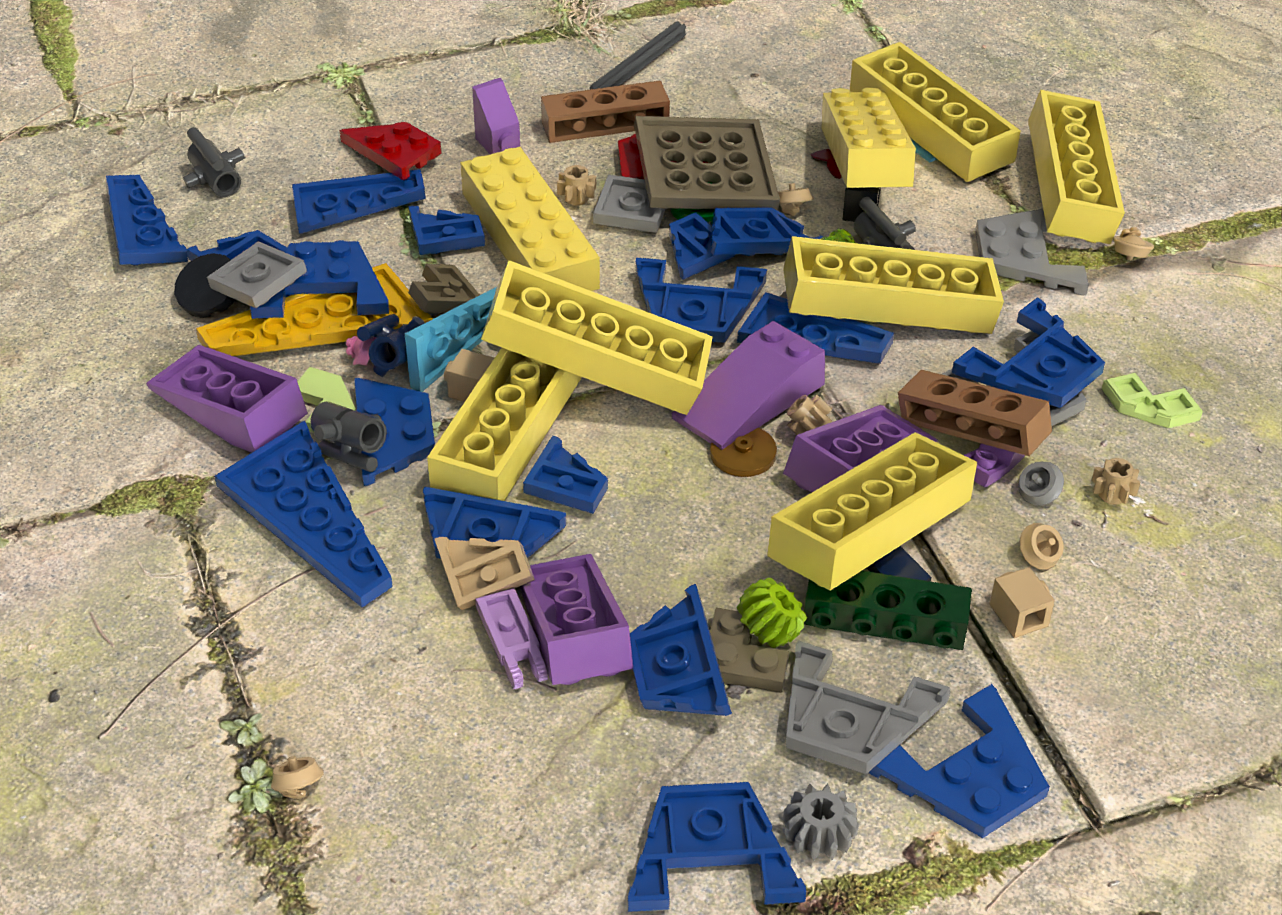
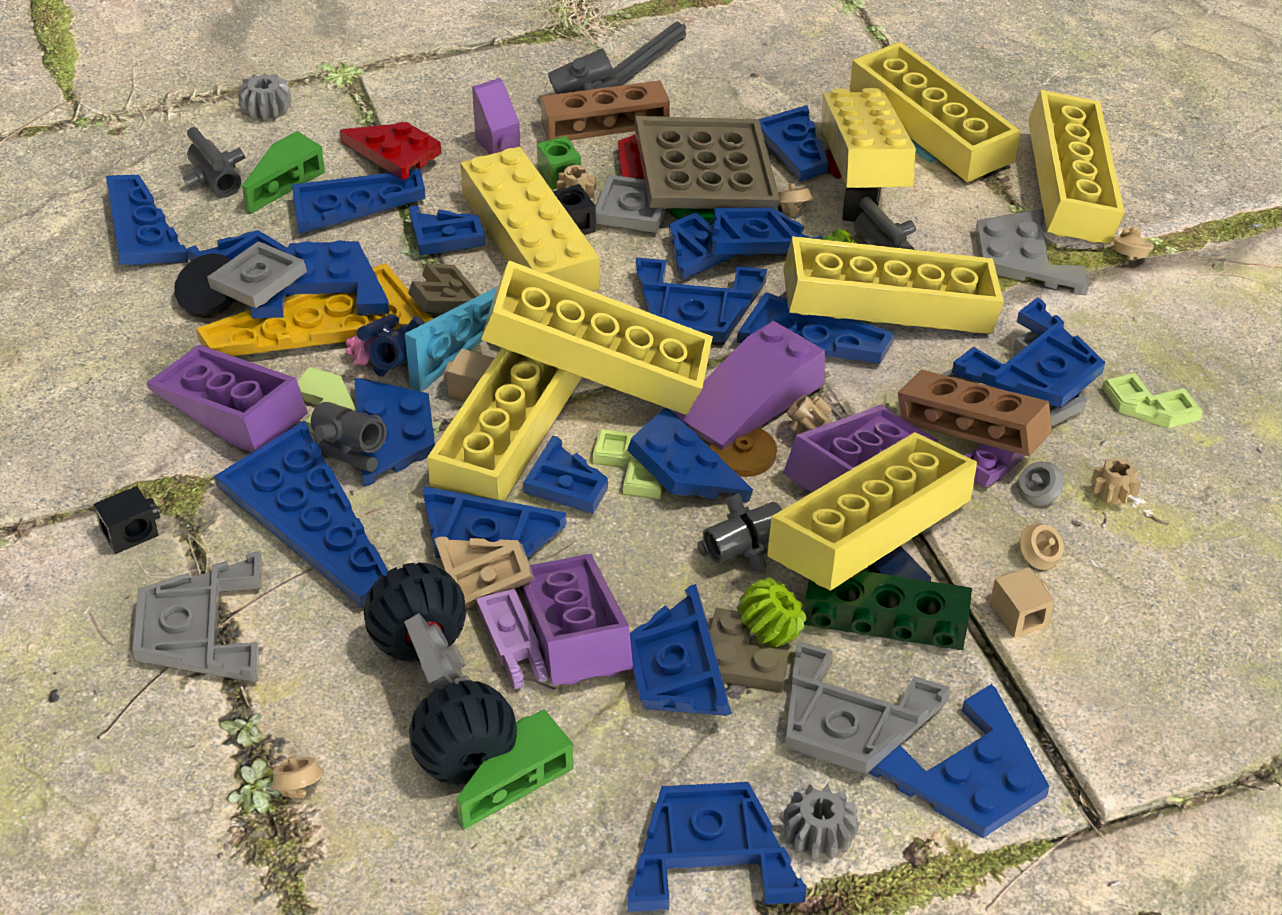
none -> black brick [93,486,160,554]
none -> light grey wing [132,551,262,682]
none -> light grey gear [238,73,291,121]
none -> bright green slope [242,131,325,214]
none -> black plate [364,562,517,785]
none -> bright green slope [456,709,573,830]
none -> bright green brick [537,136,581,190]
none -> dark grey pin [547,48,620,94]
none -> black brick [552,184,596,235]
none -> yellowish green tile [593,429,663,499]
none -> blue wing [627,408,753,503]
none -> dark grey pin [697,493,783,572]
none -> blue wing [759,105,828,181]

